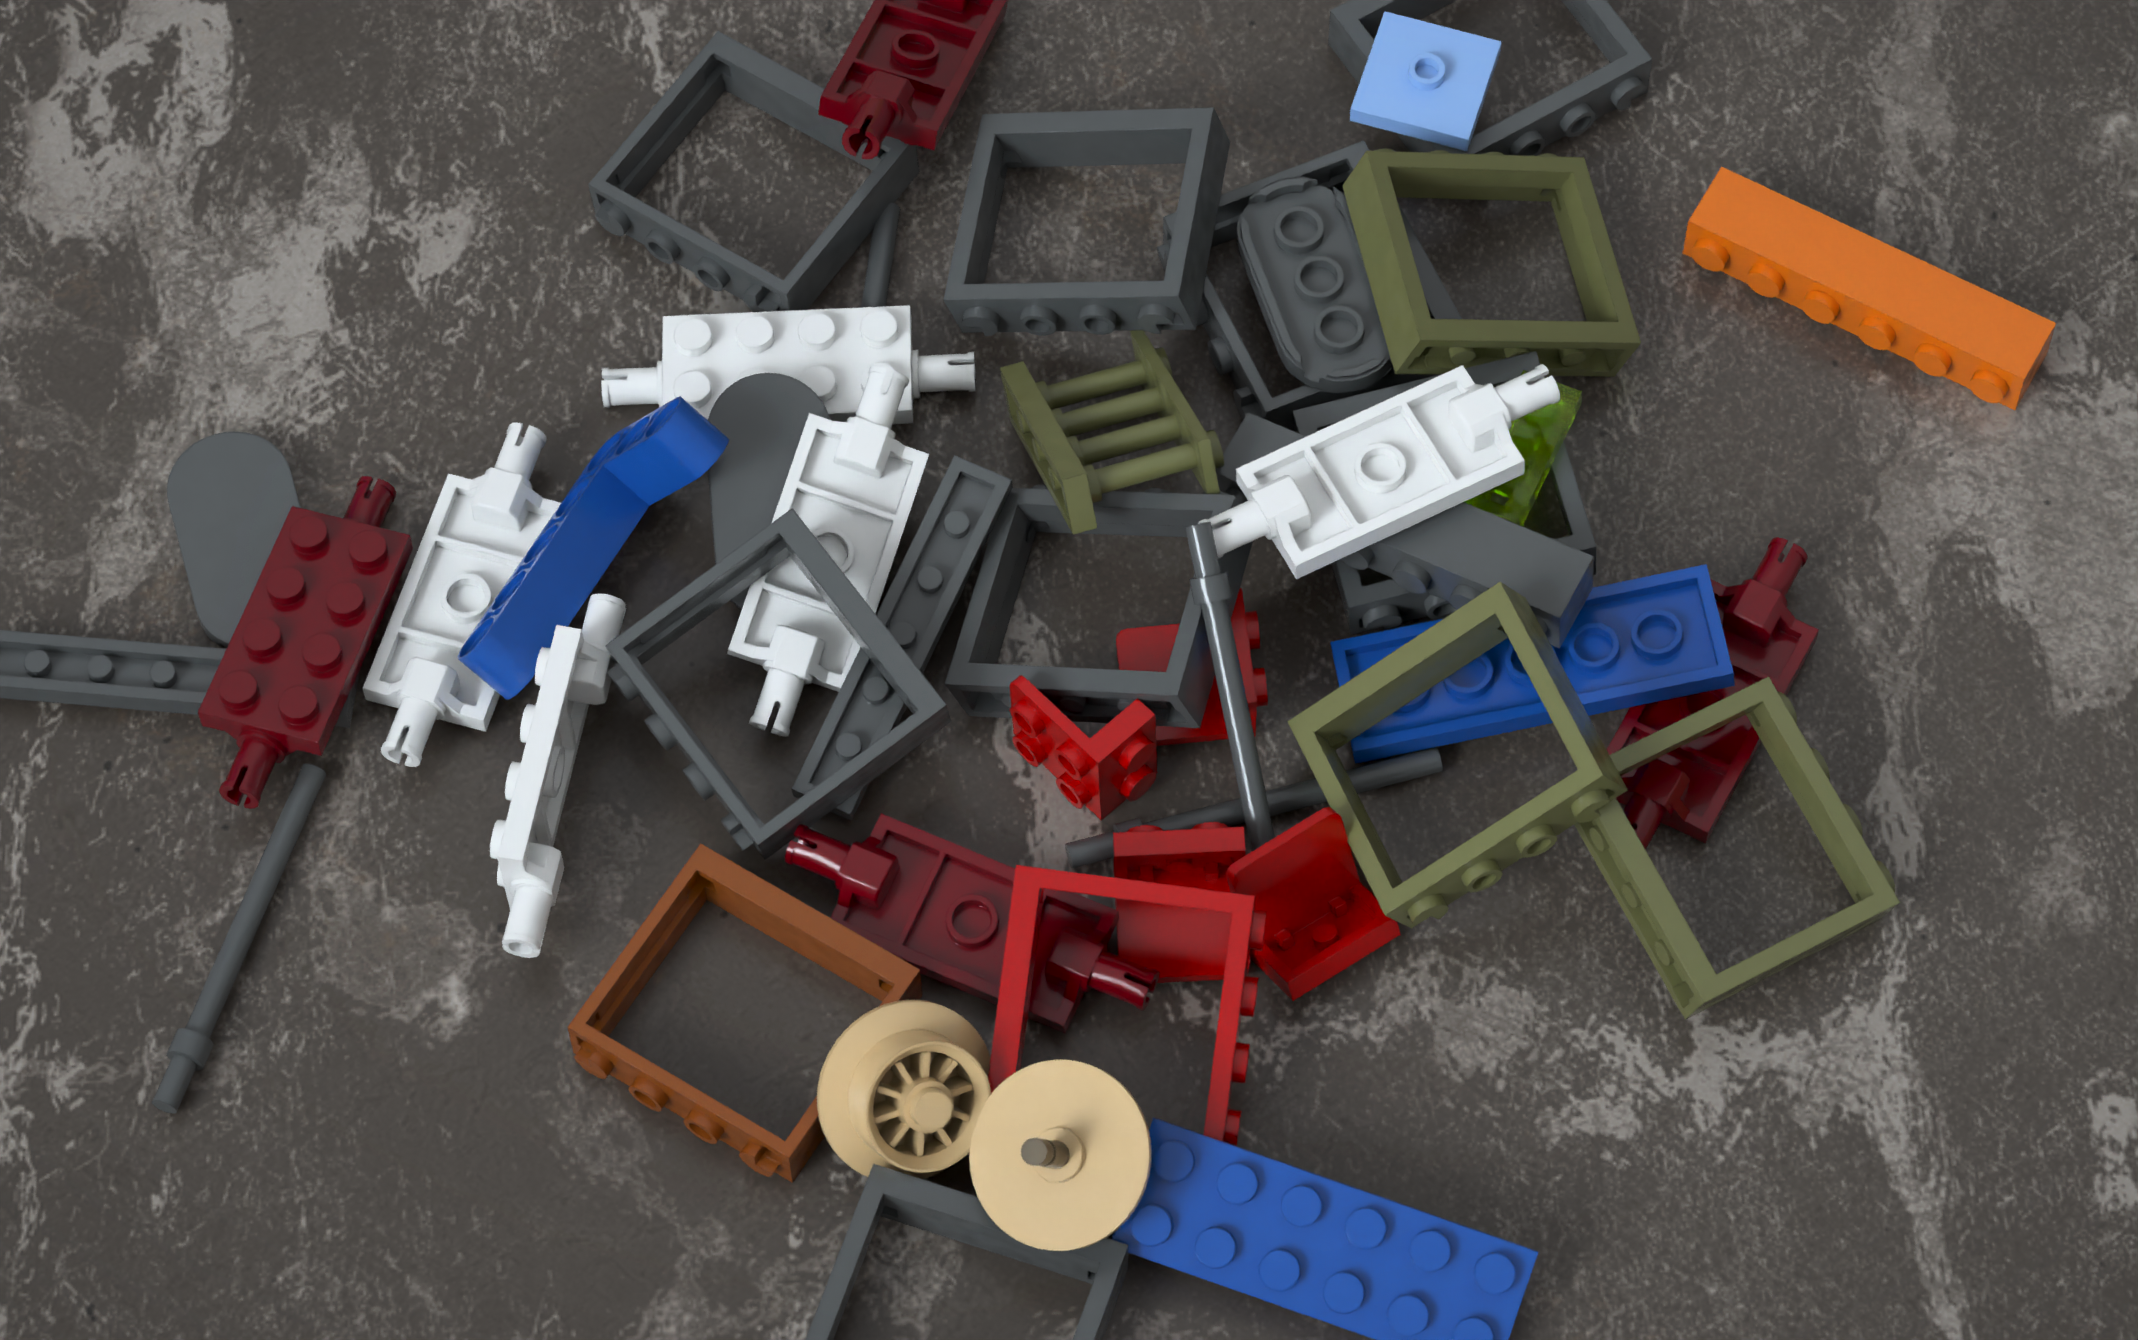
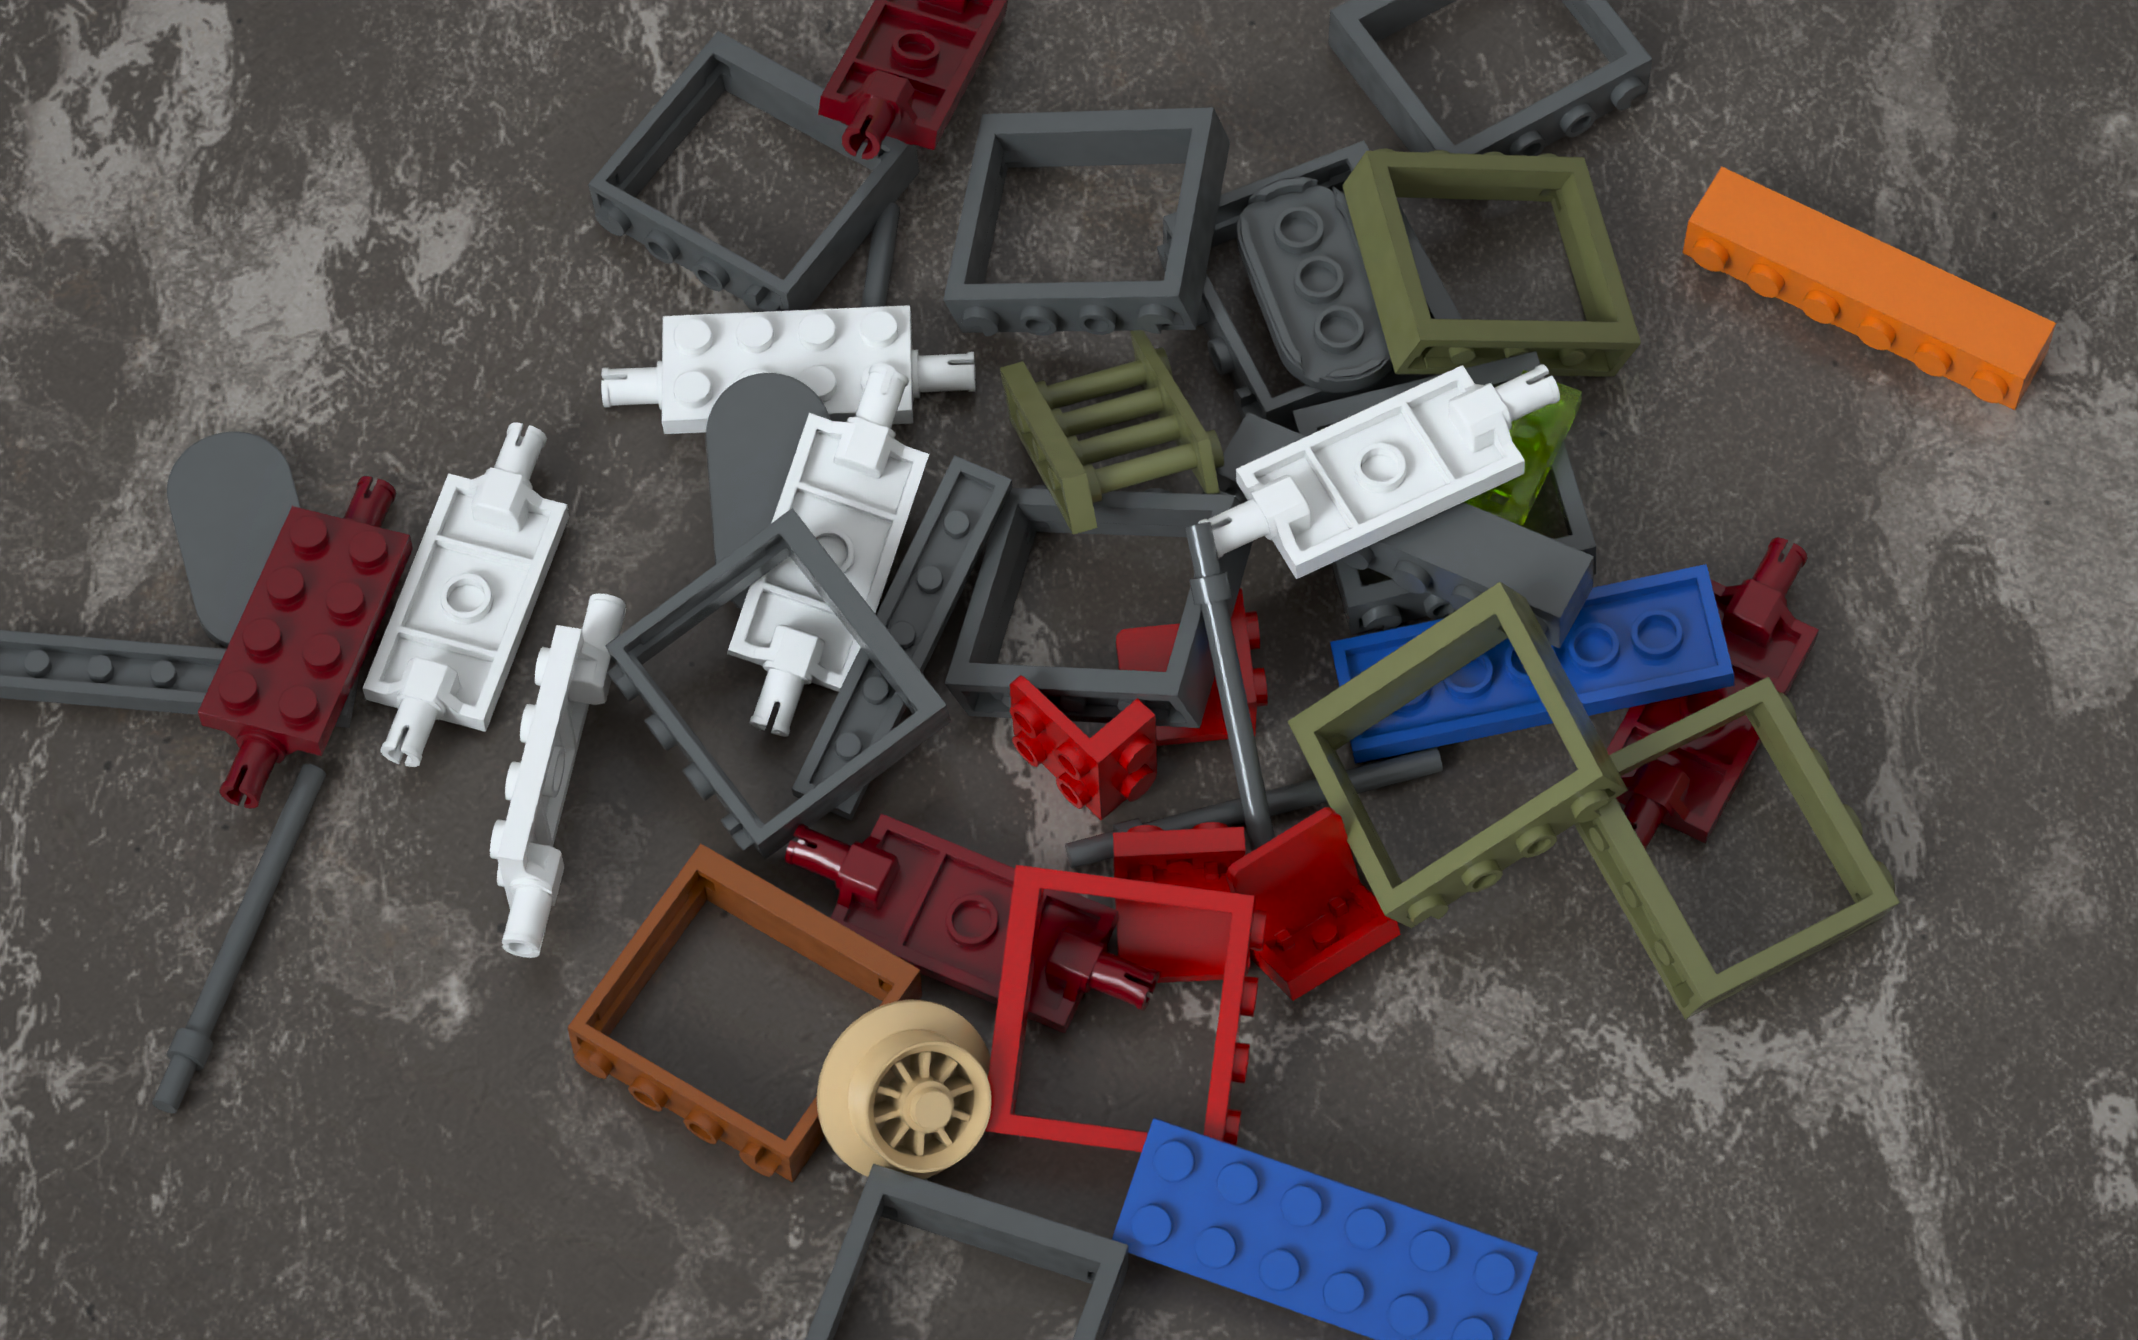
blue beam [457,396,729,700] -> none
tan piece [969,1060,1152,1251] -> none
light blue plate [1350,11,1502,151] -> none

